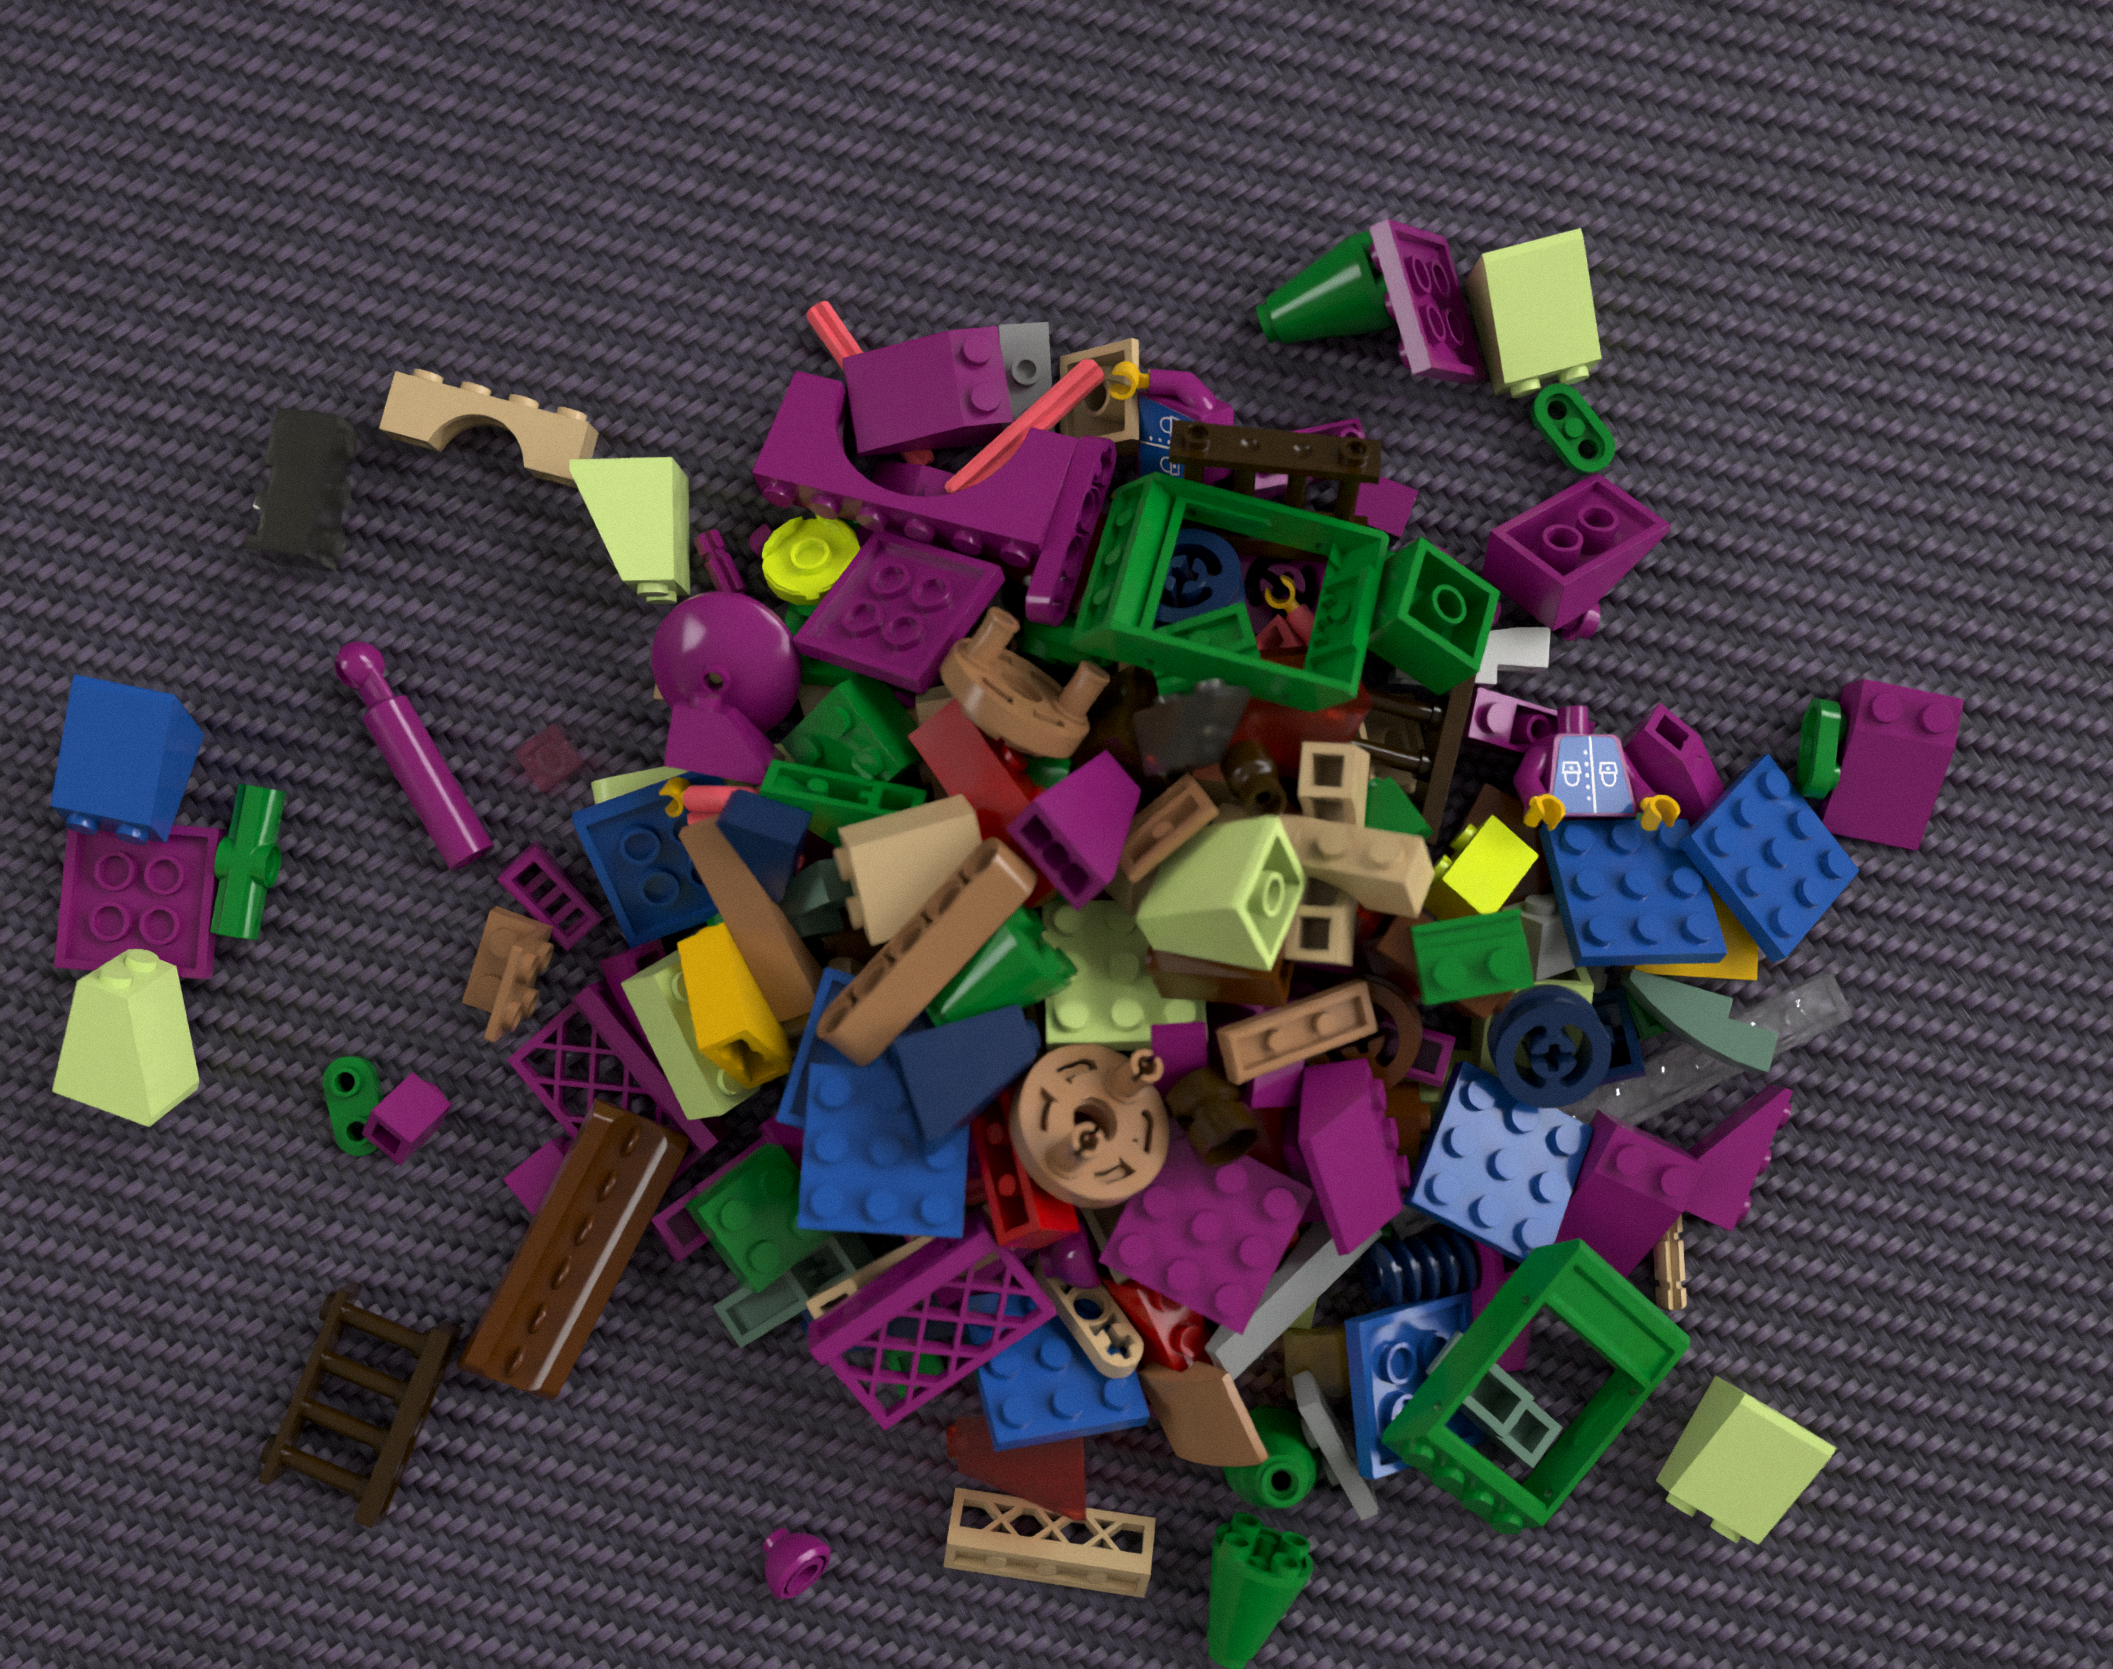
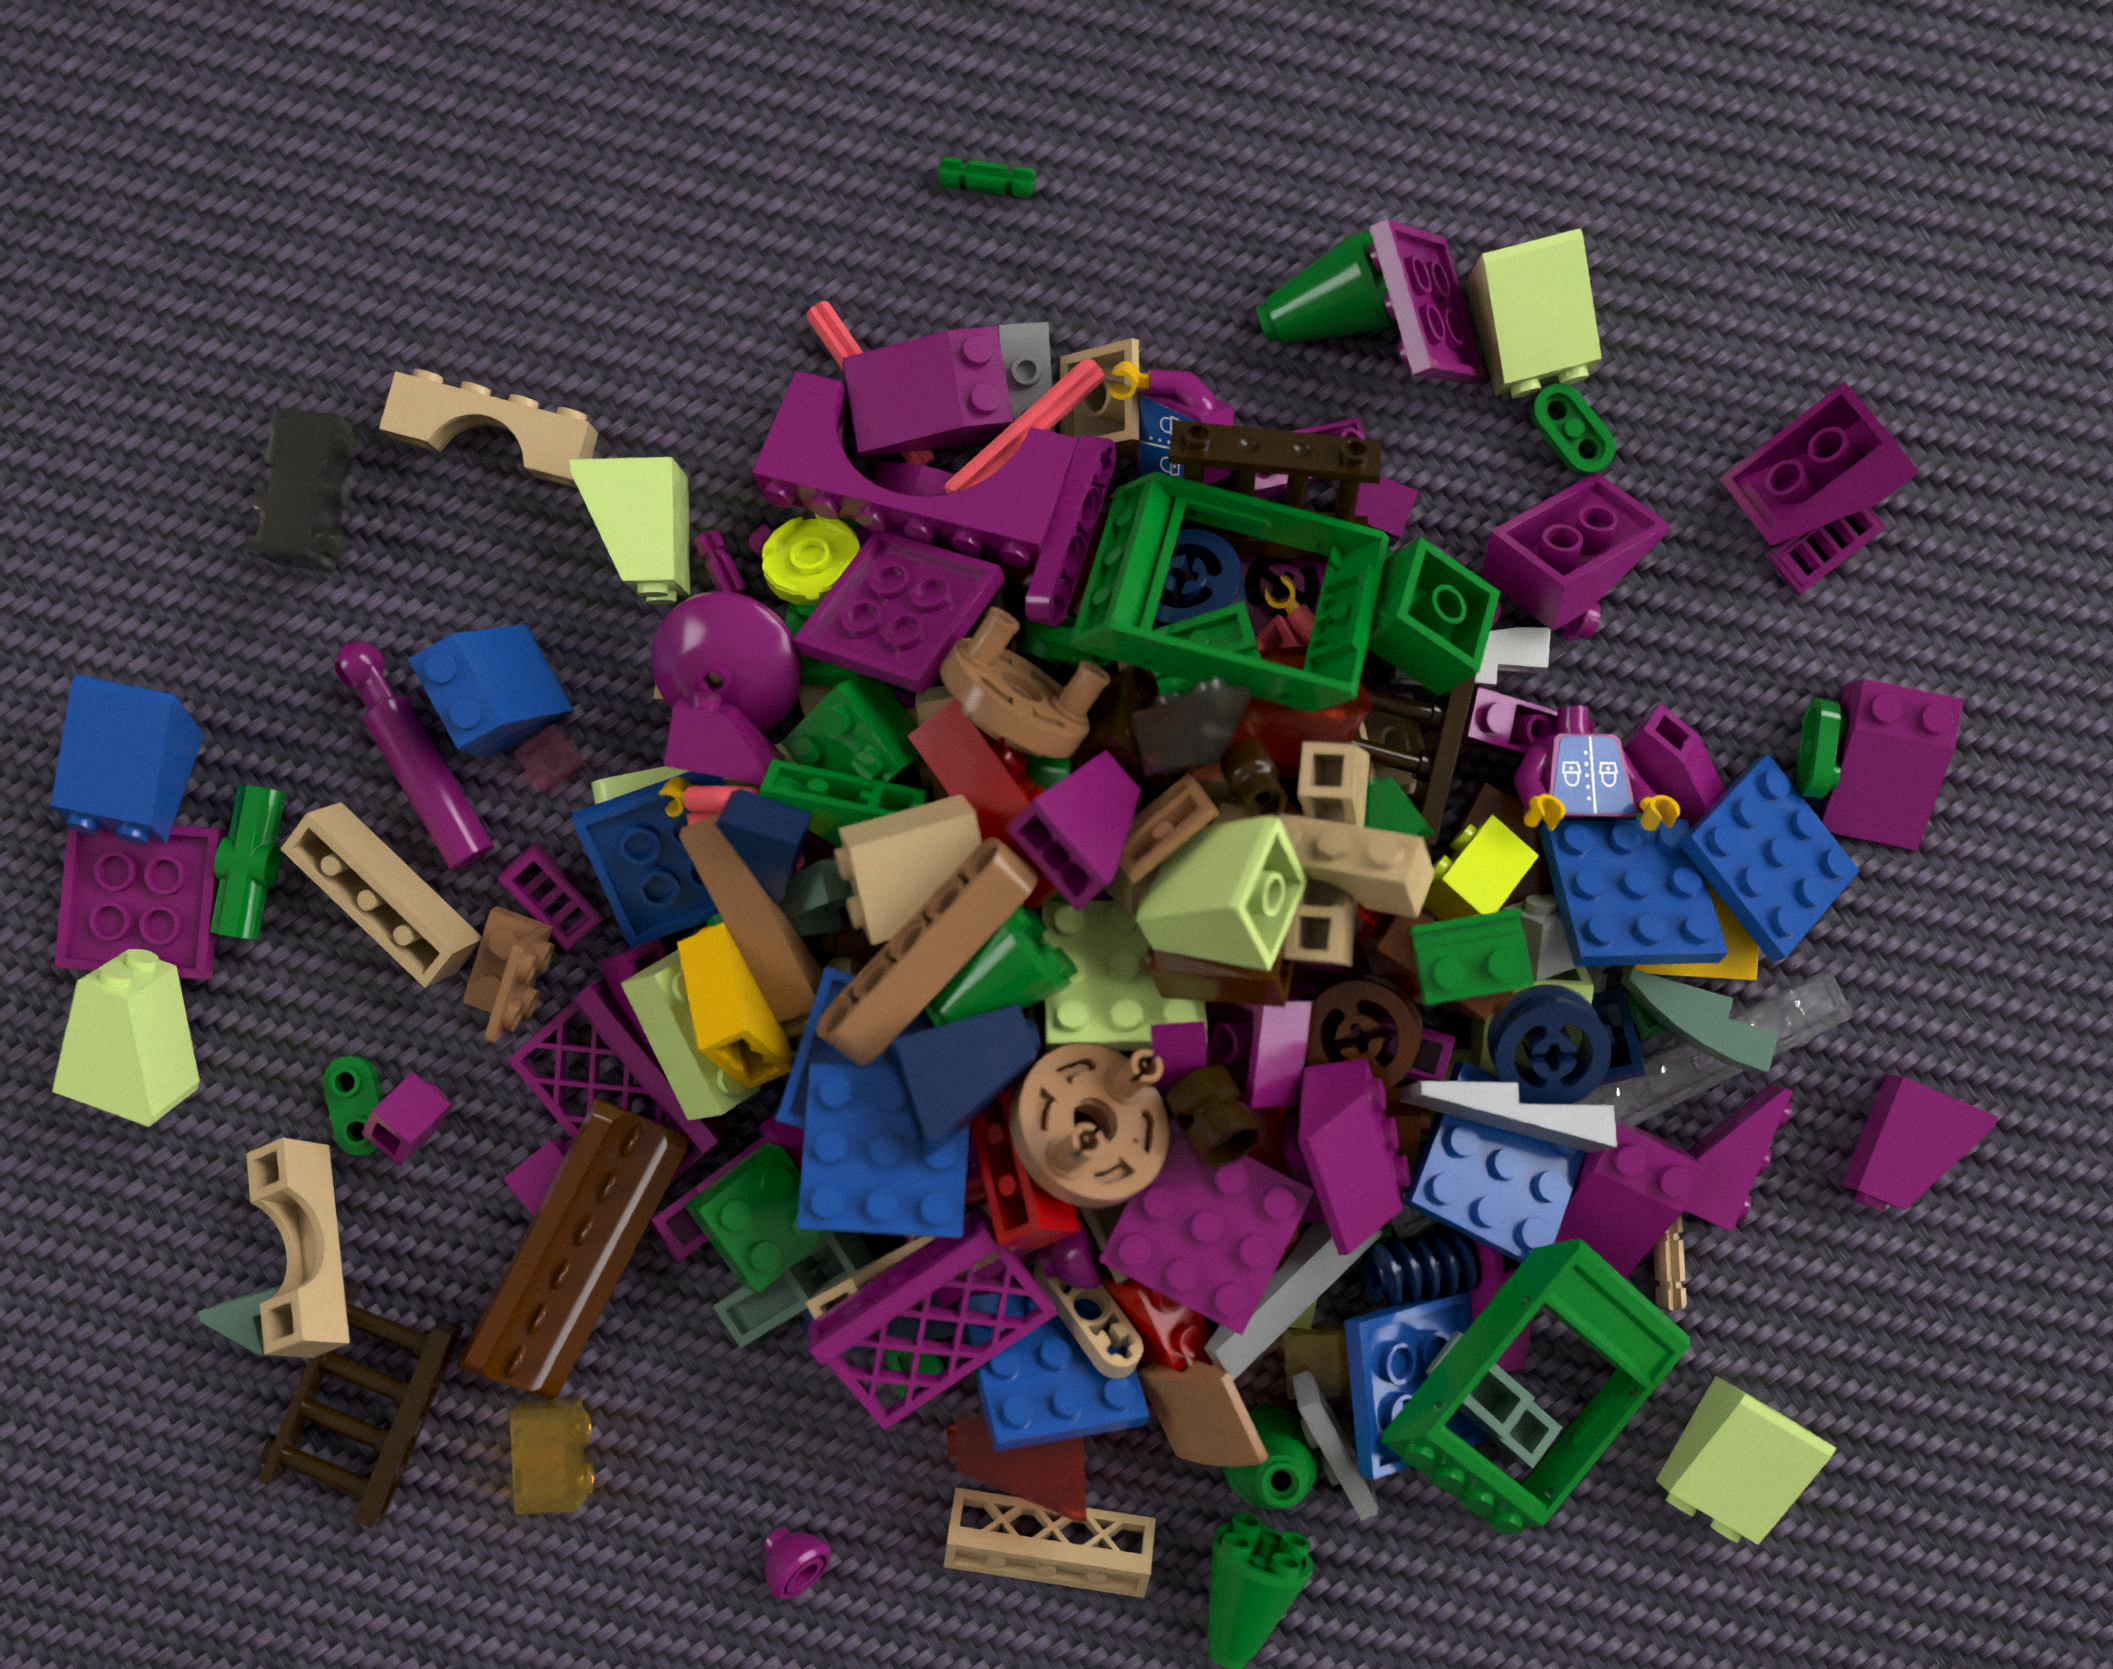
medium nougat tile [1216,978,1378,1085] -> none
none -> sand green slope [198,1285,282,1356]
none -> tan arch [246,1138,350,1358]
none -> tan brick [280,802,482,988]
none -> blue slope [408,624,575,760]
none -> clear yellow brick [510,1397,594,1515]
none -> green axle [938,157,1036,198]
none -> slope [1399,1081,1617,1153]
none -> magenta slope [1719,381,1919,546]
none -> magenta slope [1766,507,1886,596]
none -> magenta slope [1841,1074,1998,1213]

